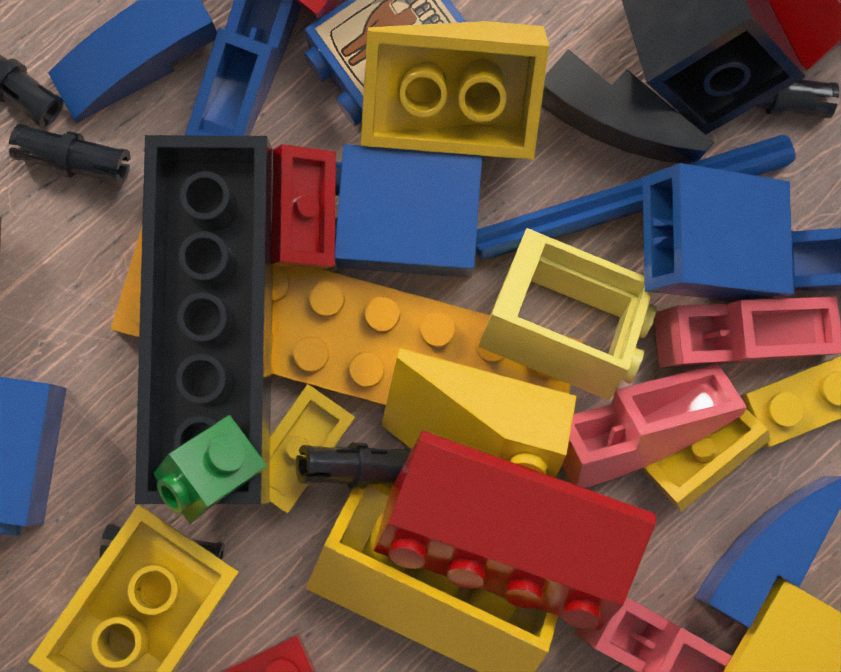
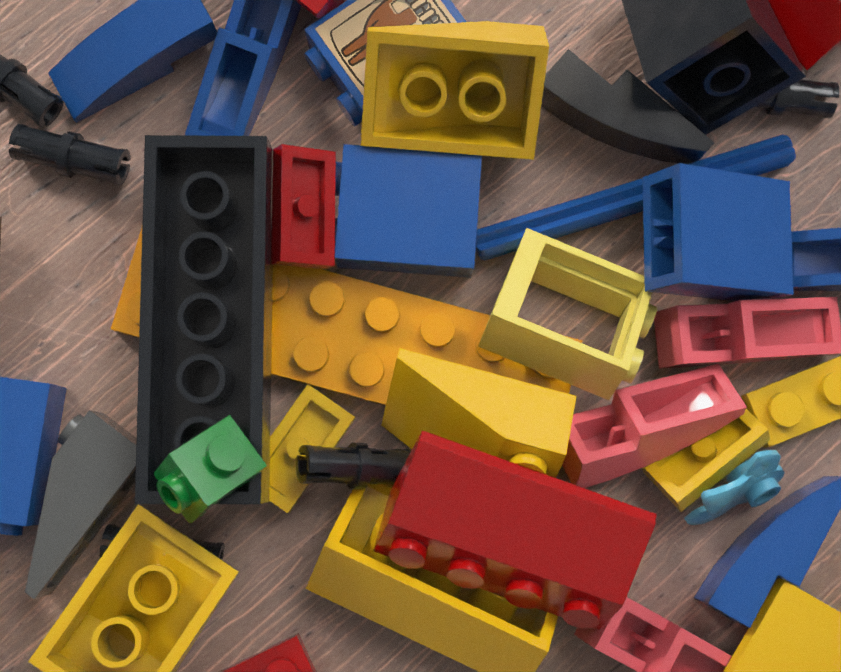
none -> dark grey slope [25,410,137,599]
none -> medium azure plate [684,450,785,525]

